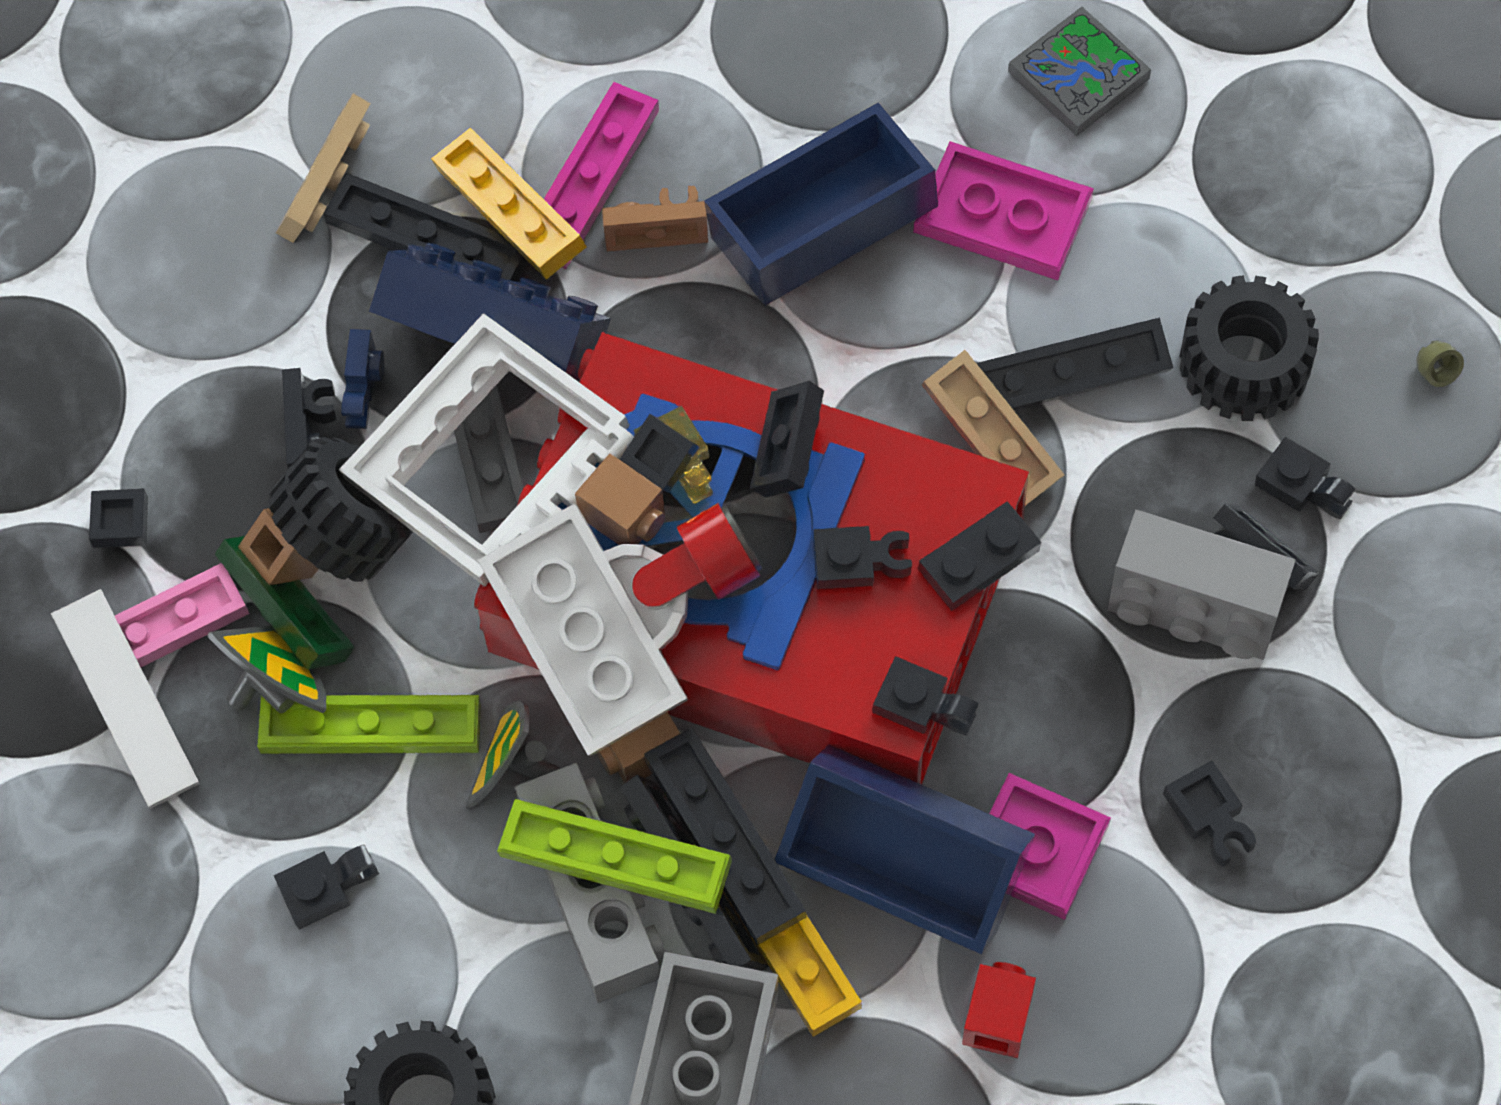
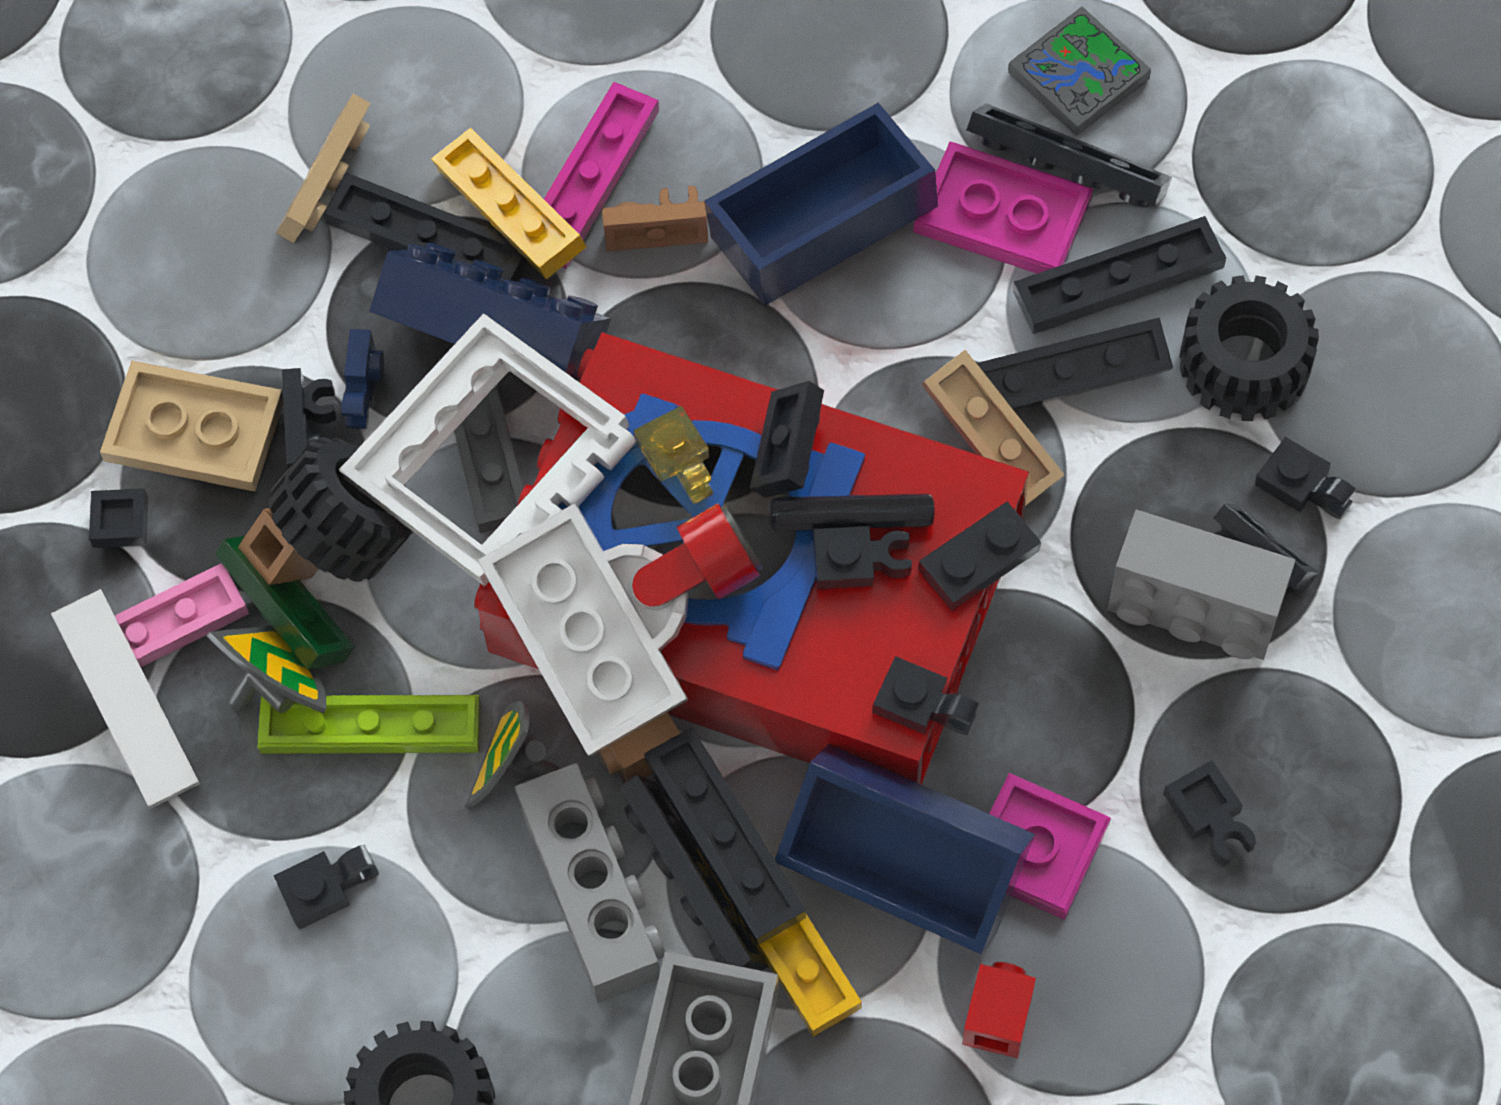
lime tile [497,799,732,914] -> none
medium nougat brick [575,453,665,545] -> none
black plate [619,414,700,493] -> none
olive hinge [1416,340,1464,387] -> none
none -> tan plate [100,360,284,492]
none -> black axle [770,493,935,531]
none -> black plate [966,103,1172,207]
none -> black plate [1013,216,1226,334]

